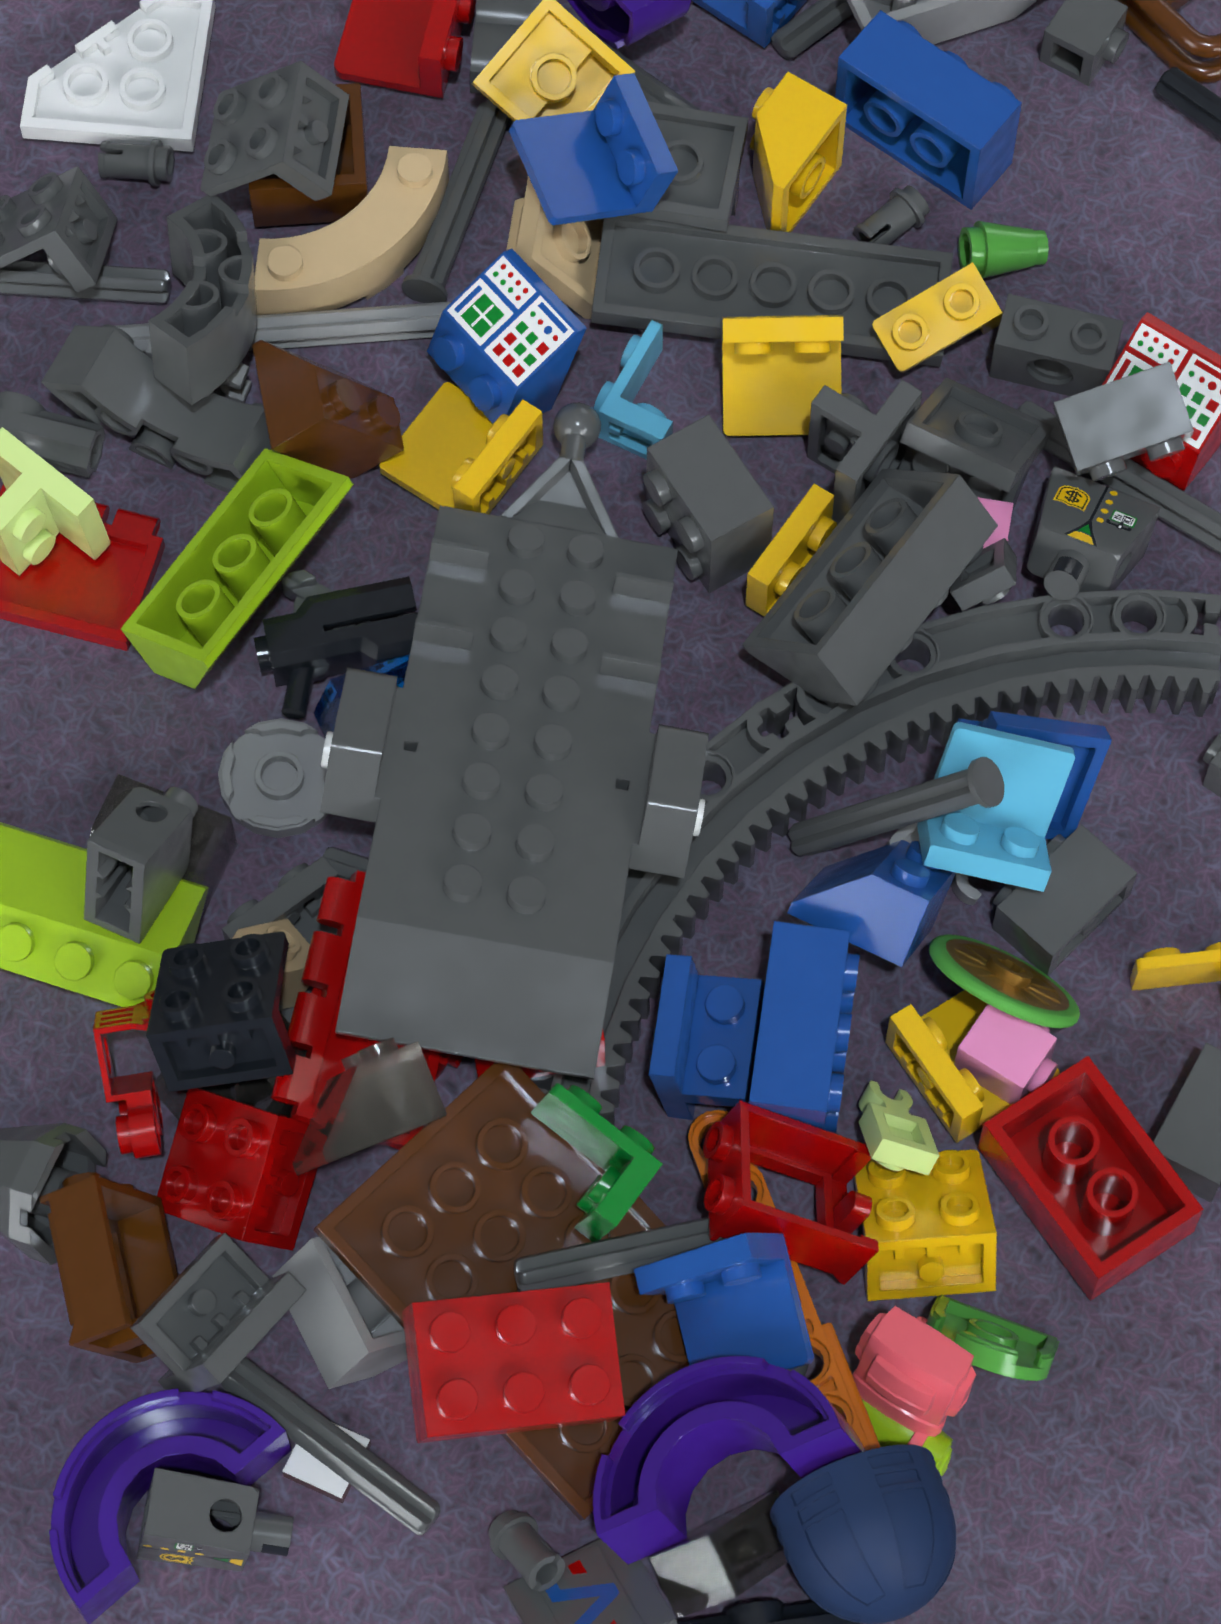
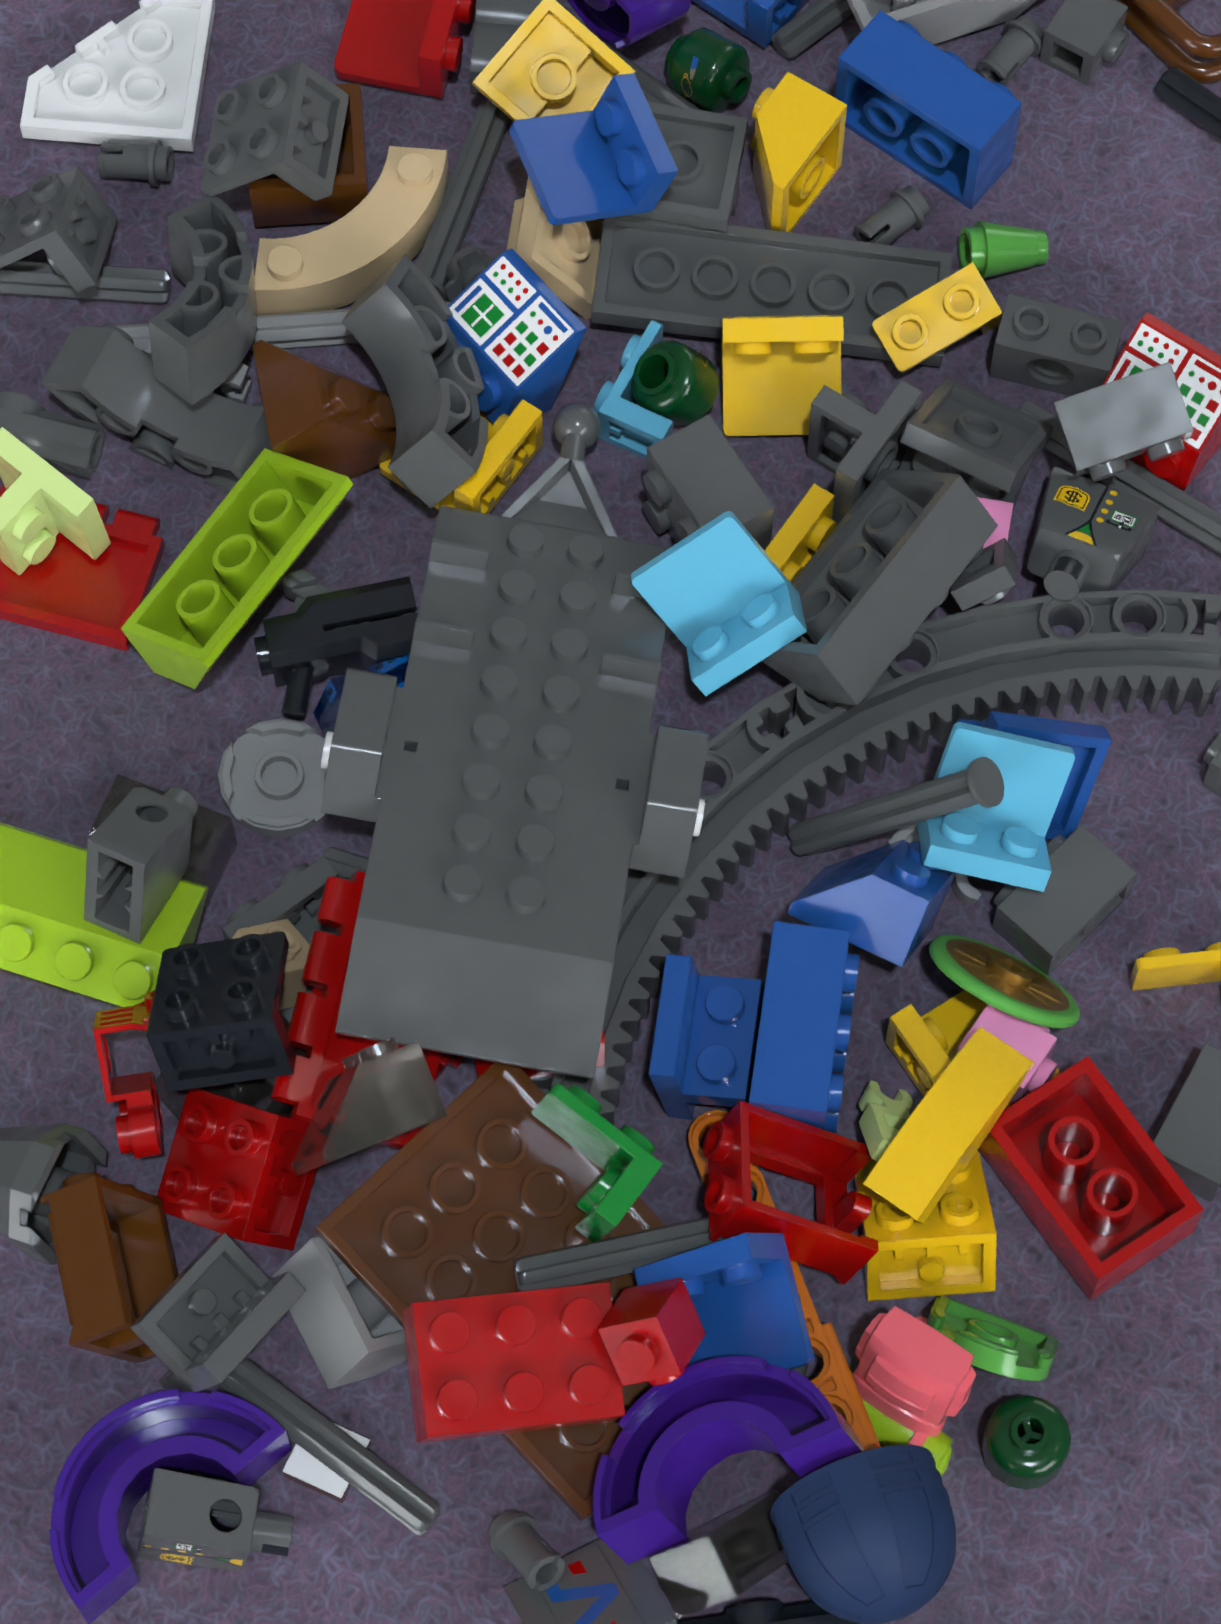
none -> dark grey brick [341,255,488,508]
none -> dark grey plate [444,246,500,301]
none -> red brick [598,1277,706,1386]
none -> dark green head [631,340,719,426]
none -> medium azure bracket [631,511,807,697]
none -> dark green head [665,28,752,113]
none -> yellow slope [863,1027,1035,1223]
none -> dark grey pin [976,15,1044,86]
none -> dark green head [982,1395,1071,1490]

